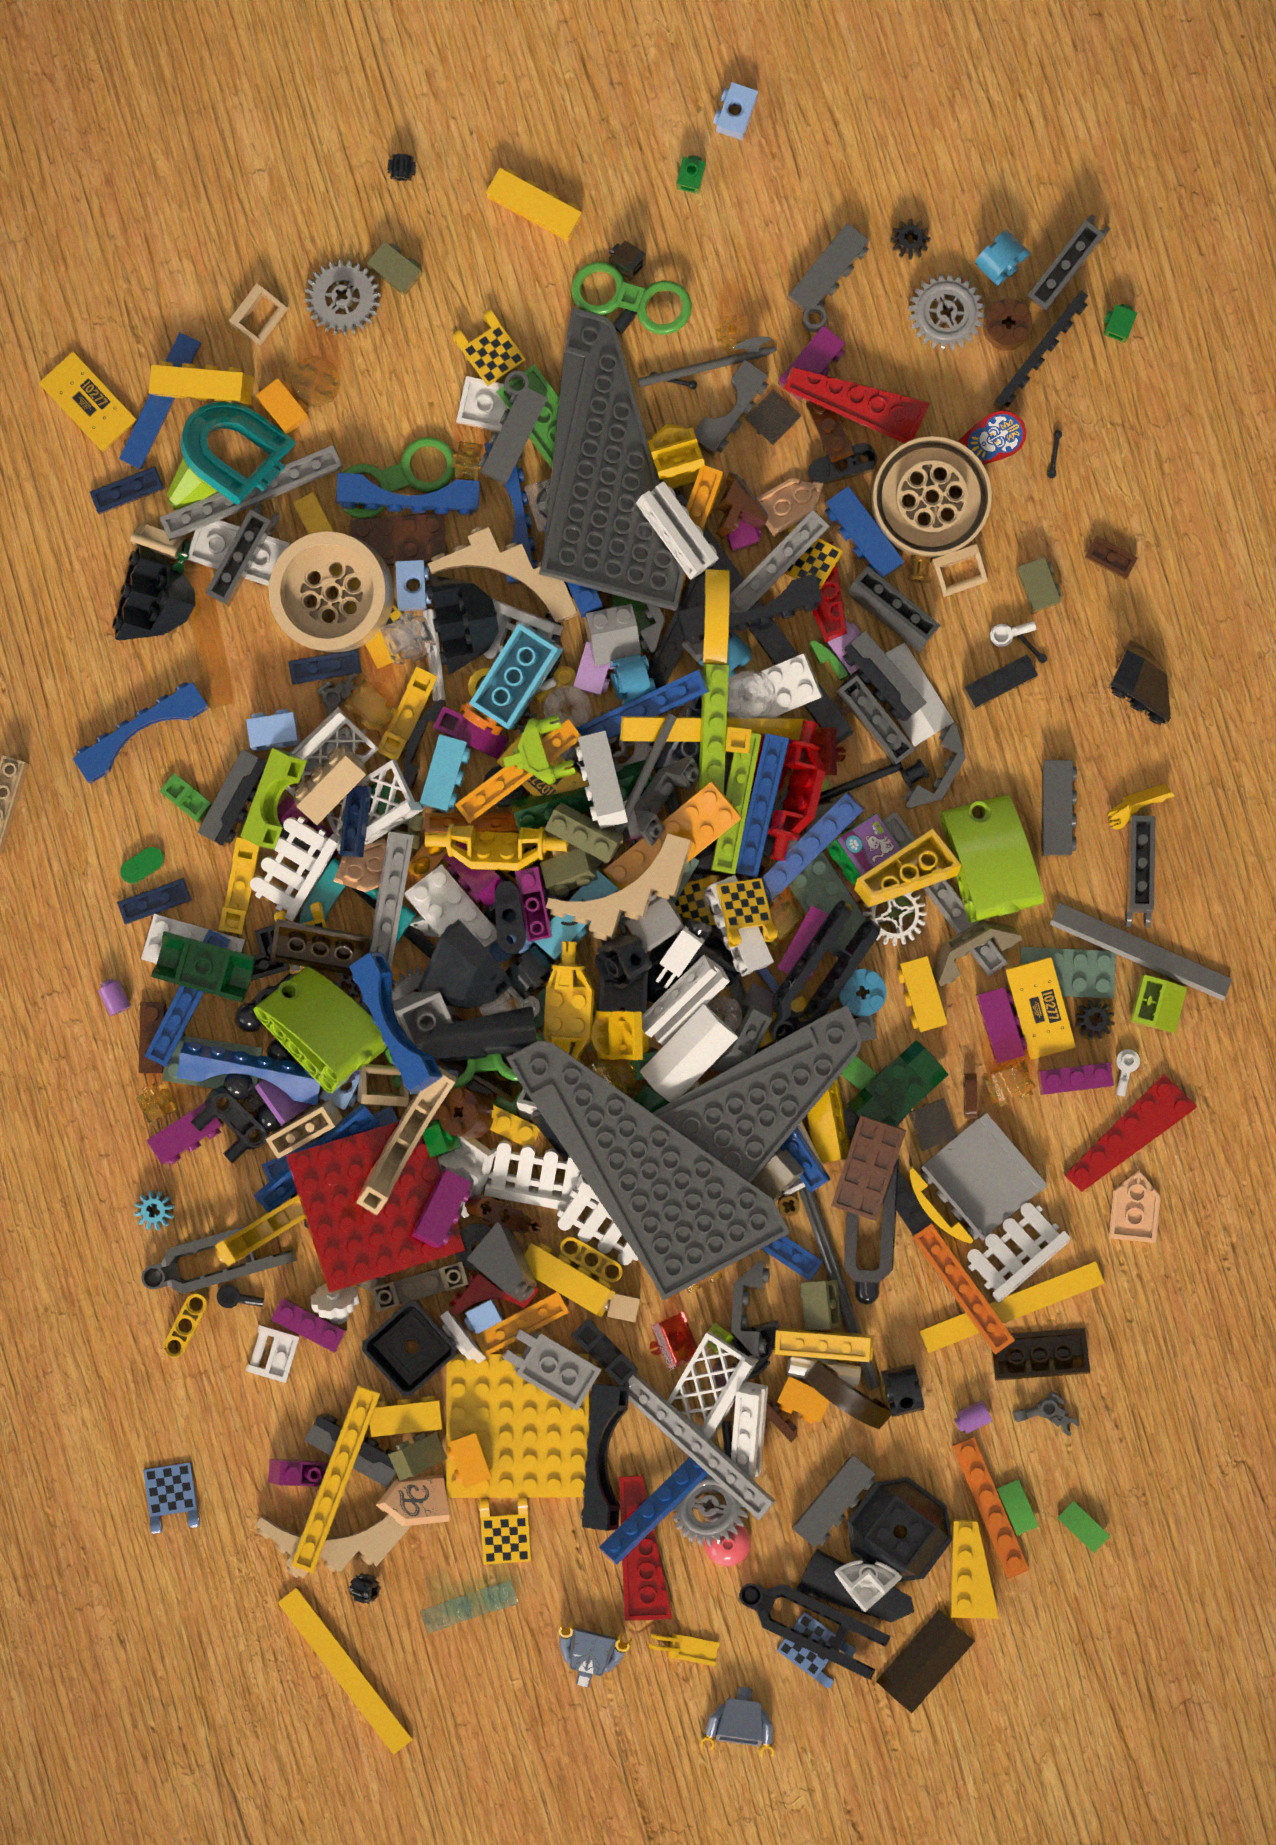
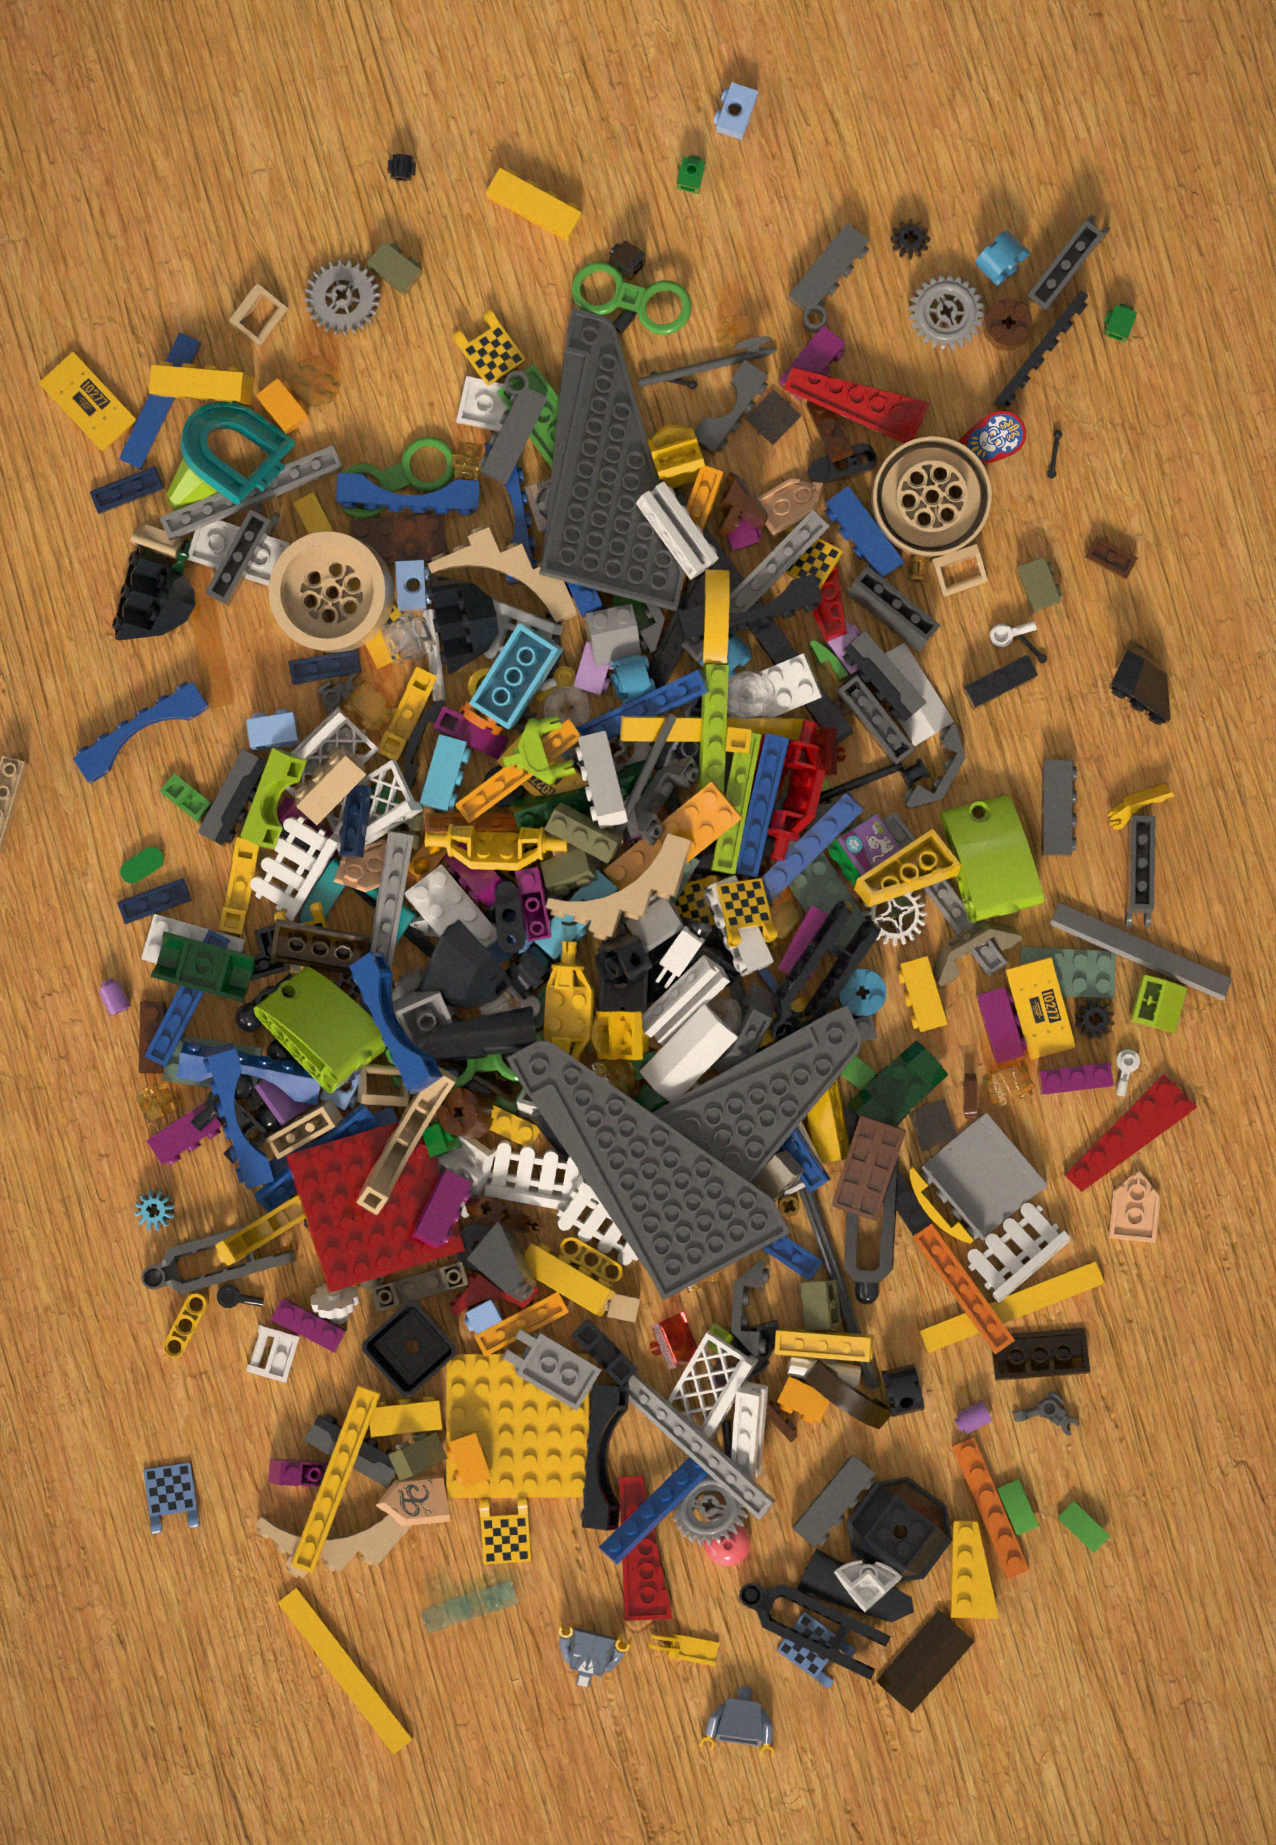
black gear [349,1573,381,1604] -> none
white plate [440,1311,486,1364] -> none
none -> blue arch [203,1042,274,1189]

